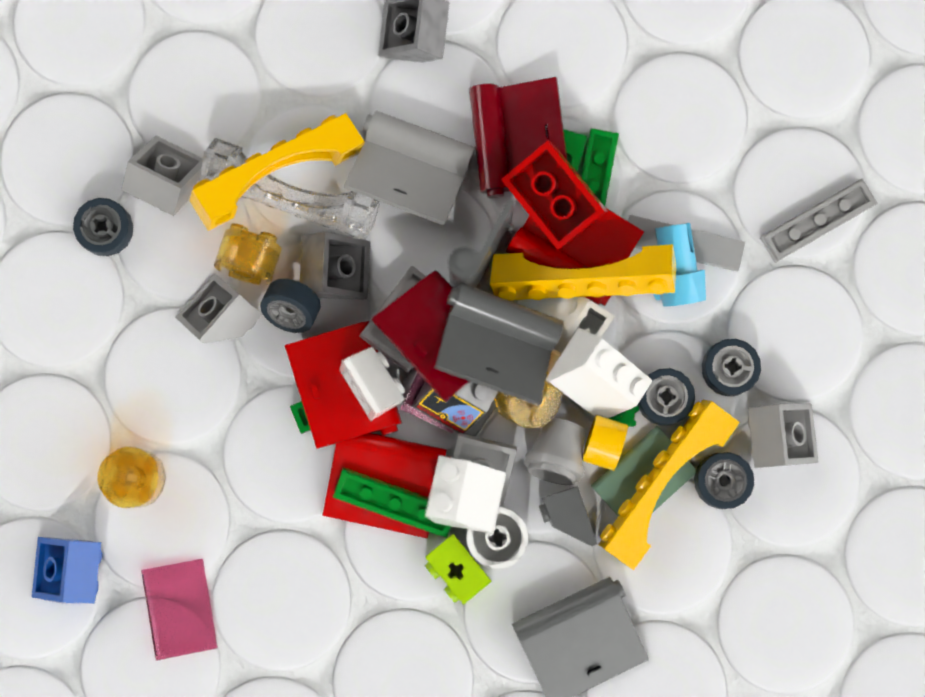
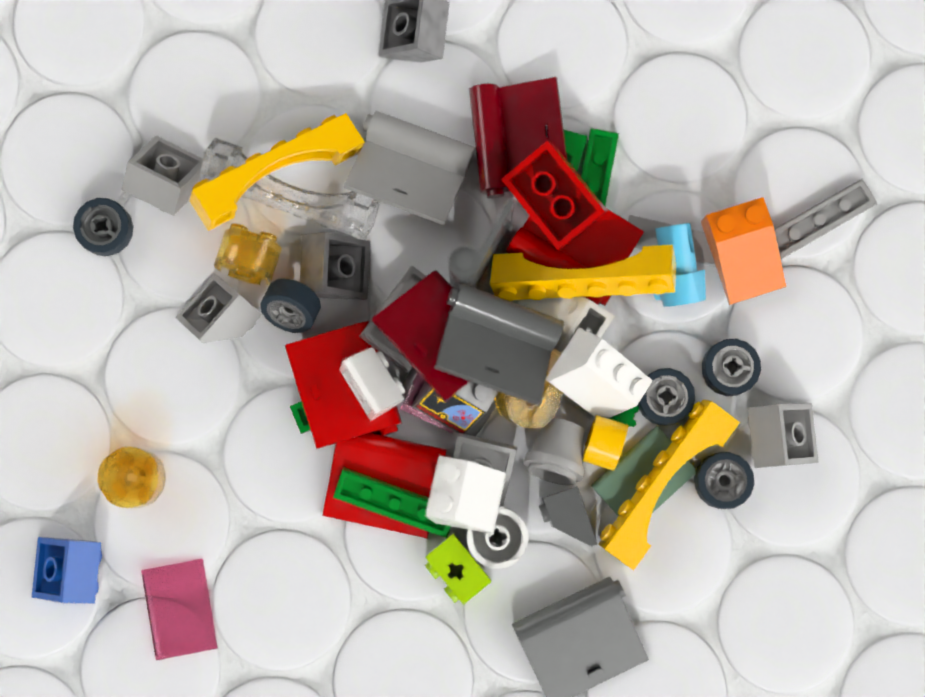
none -> slope [701,197,787,305]

